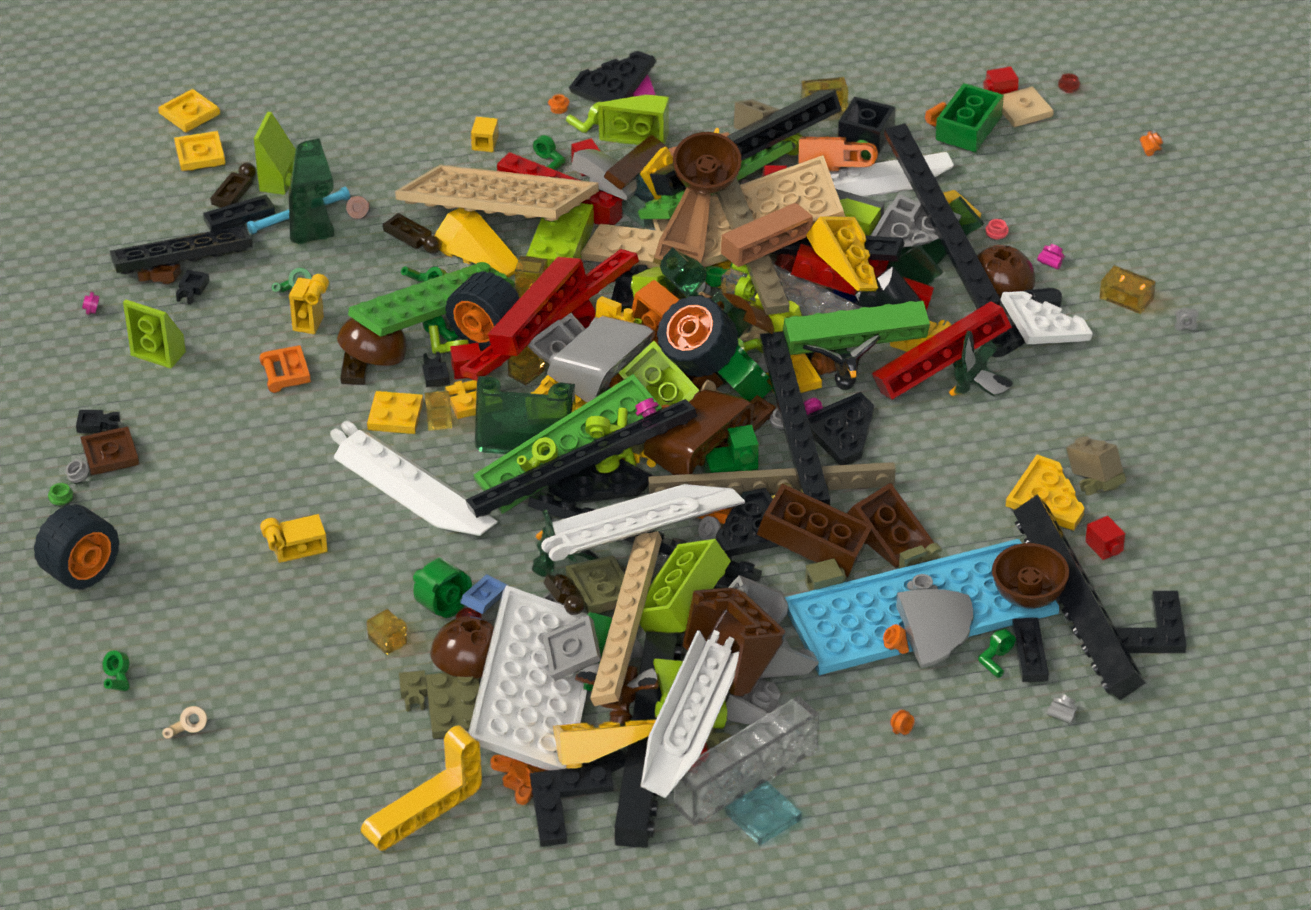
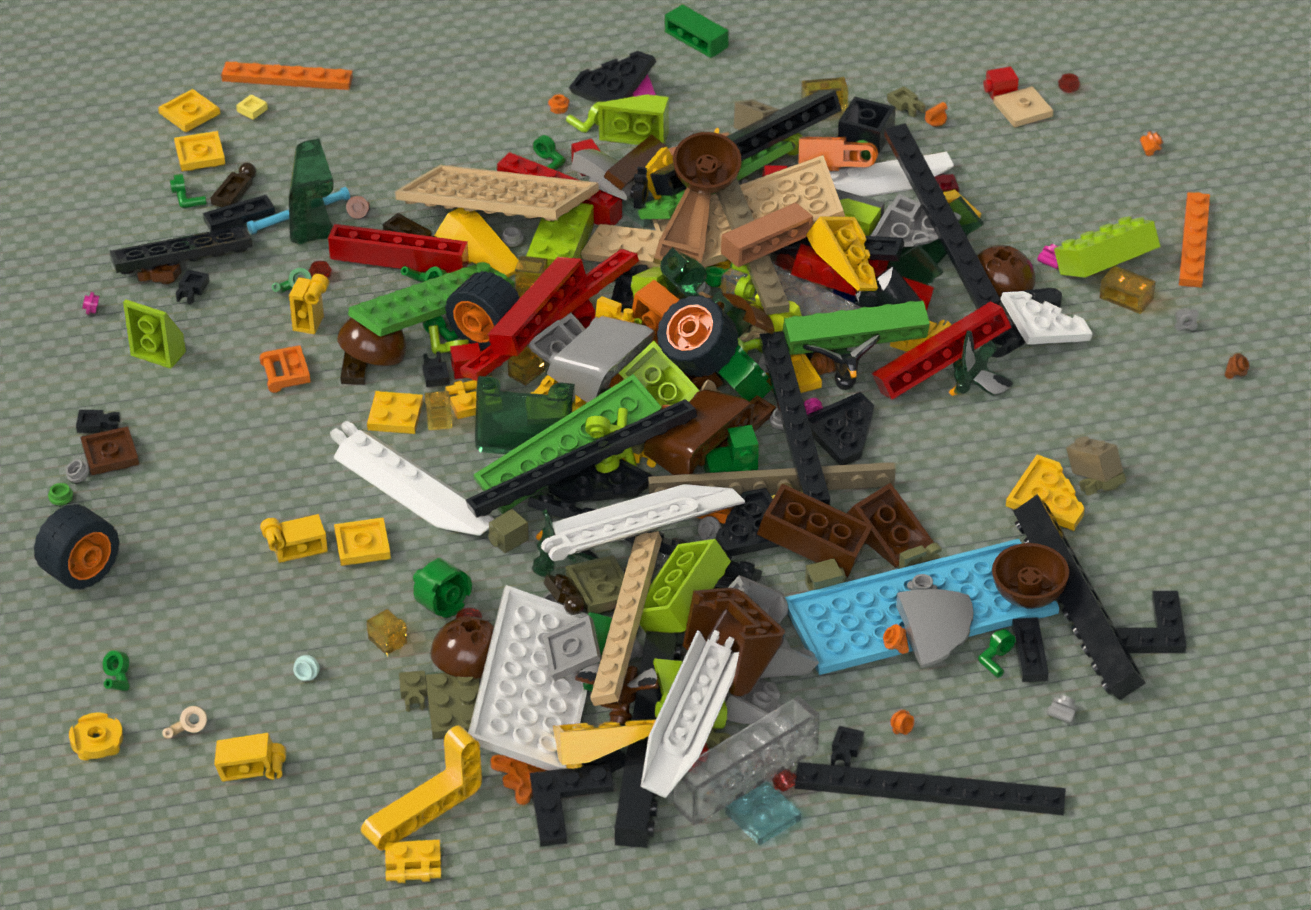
lime slope [254,111,300,195] -> none
medium blue plate [461,574,507,614] -> none
yellow brick [471,117,499,152] -> none
lime plate [517,437,558,472] -> none
dark pink plate [635,398,659,418] -> none
green brick [935,83,1004,152] -> none
coral plate [985,219,1008,240] -> none
red brick [1085,515,1125,560] -> none
none -> yellow plate [69,712,123,761]
none -> green plate [170,174,207,208]
none -> yellow hinge [214,733,286,782]
none -> orange plate [221,61,353,90]
none -> light yellow plate [236,95,268,120]
none -> light aqua plate [293,655,320,681]
none -> clear red plate [309,260,332,279]
none -> red brick [328,224,469,273]
none -> yellow plate [334,517,391,566]
none -> yellow plate [385,840,441,884]
none -> olive brick [488,509,529,553]
none -> light grey plate [501,226,524,247]
none -> black plate [630,167,648,209]
none -> green brick [665,4,729,58]
none -> clear red plate [771,769,797,792]
none -> black plate [795,762,1066,816]
none -> black plate [831,726,865,767]
none -> olive plate [887,86,925,117]
none -> dark red plate [934,174,959,193]
none -> lime brick [1054,216,1161,277]
none -> orange plate [1179,192,1210,288]
none -> dark orange plate [1224,353,1250,379]

